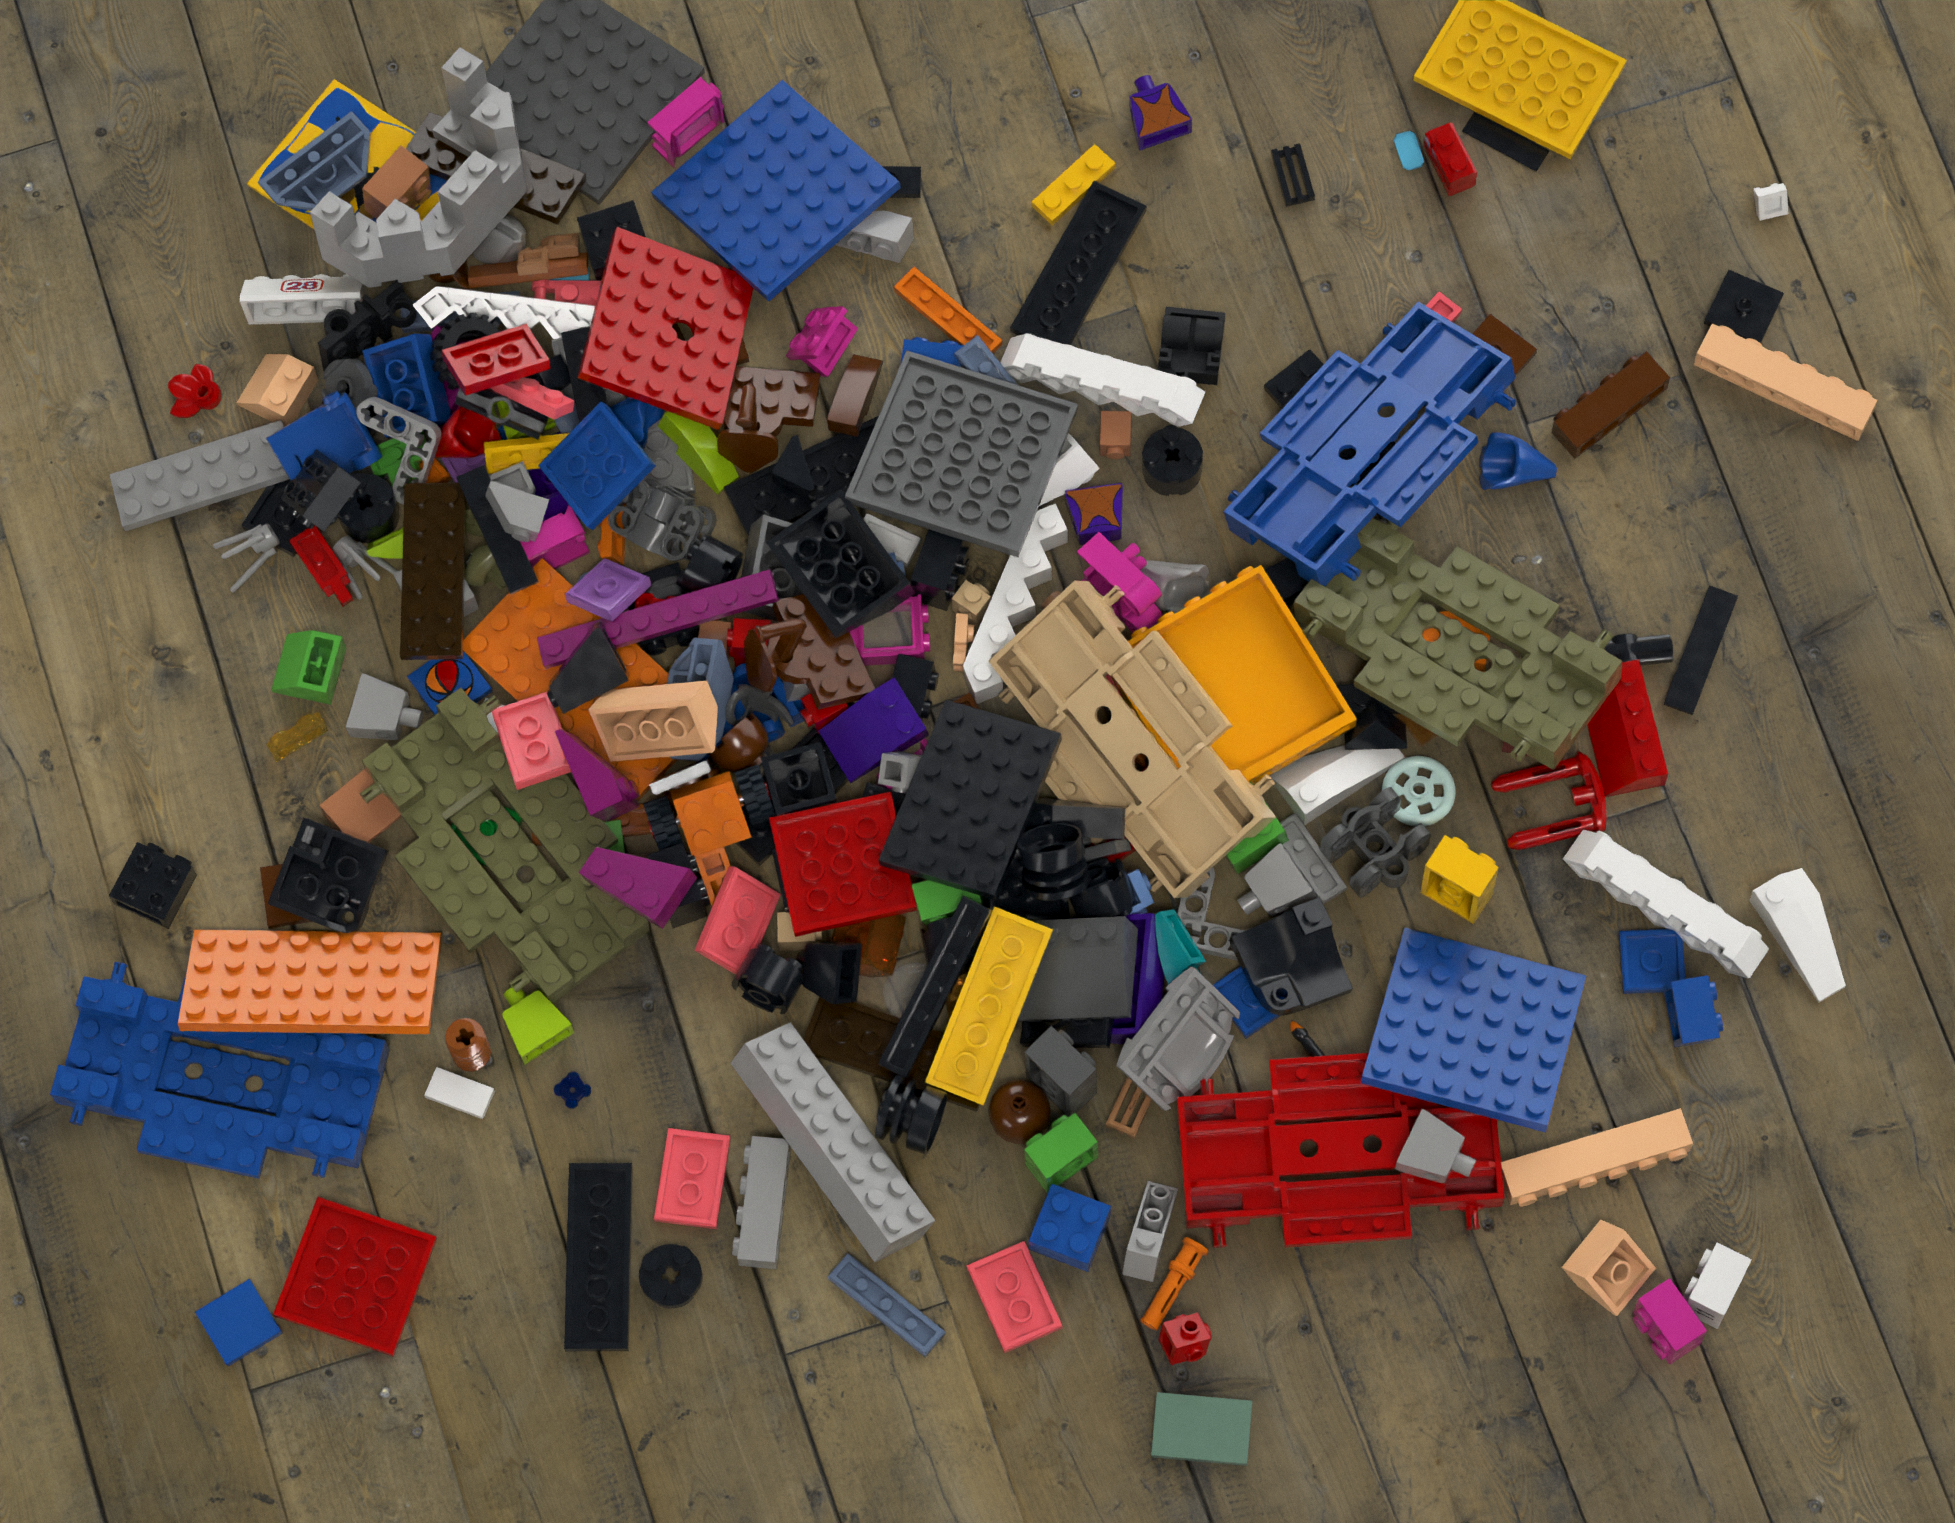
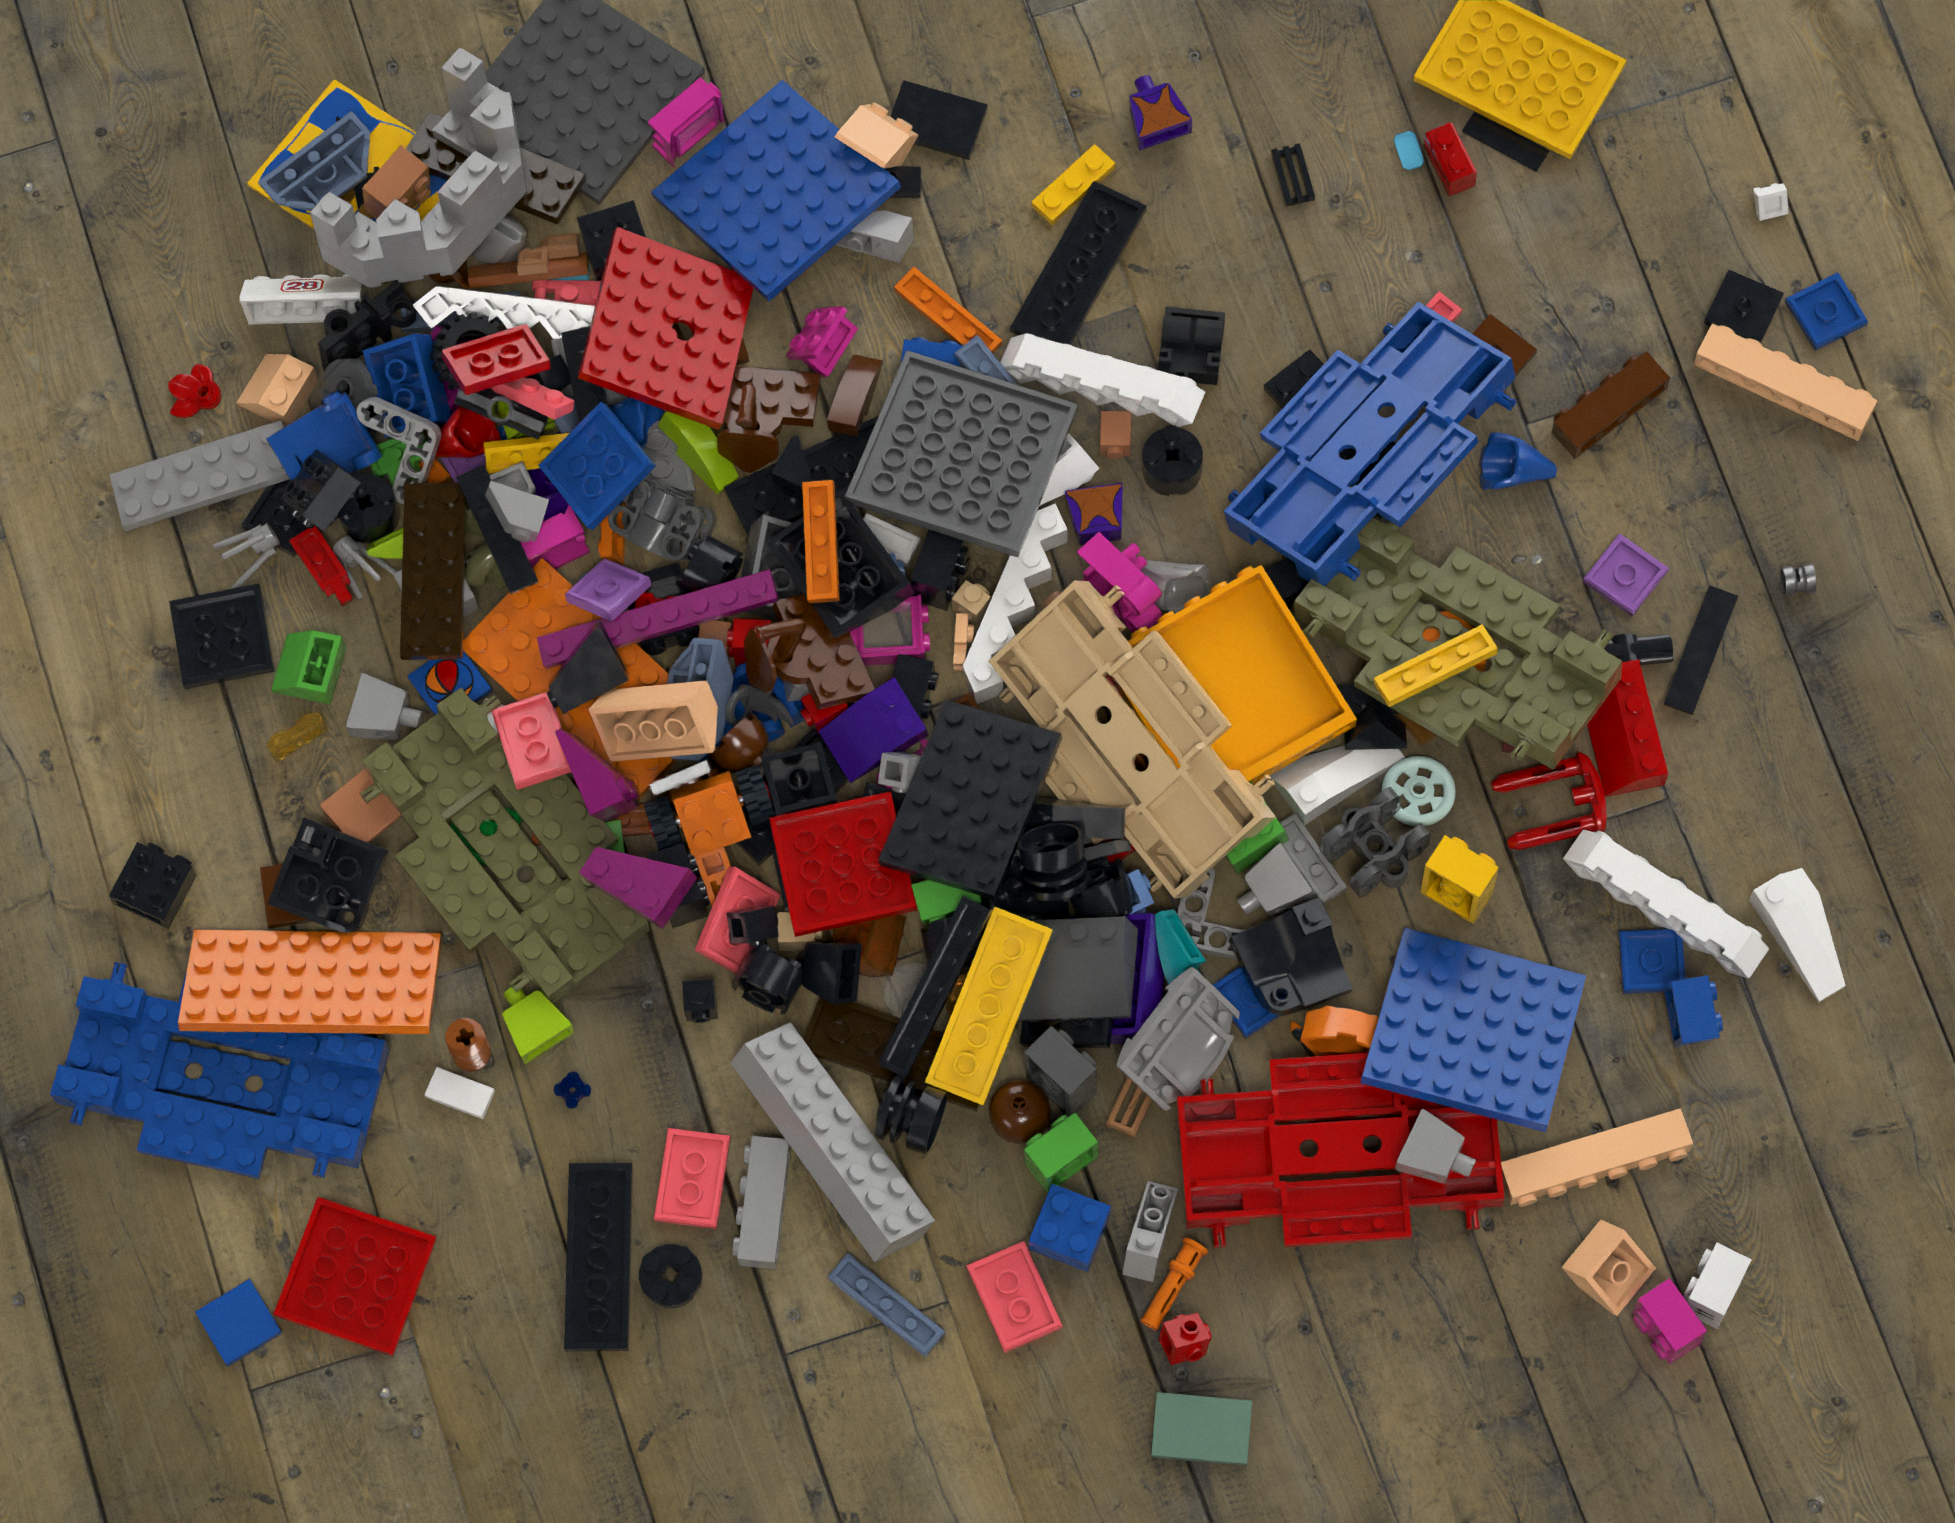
none -> black plate [169,584,275,689]
none -> black brick [682,979,718,1023]
none -> black brick [726,906,779,947]
none -> orange plate [802,480,840,603]
none -> light nougat slope [835,103,918,169]
none -> black tile [890,80,988,160]
none -> orange brick [1300,1006,1379,1056]
none -> yellow plate [1374,625,1498,707]
none -> medium lavender tile [1583,533,1669,617]
none -> flat silver wheel [1780,563,1817,596]
none -> blue tile [1785,272,1868,351]

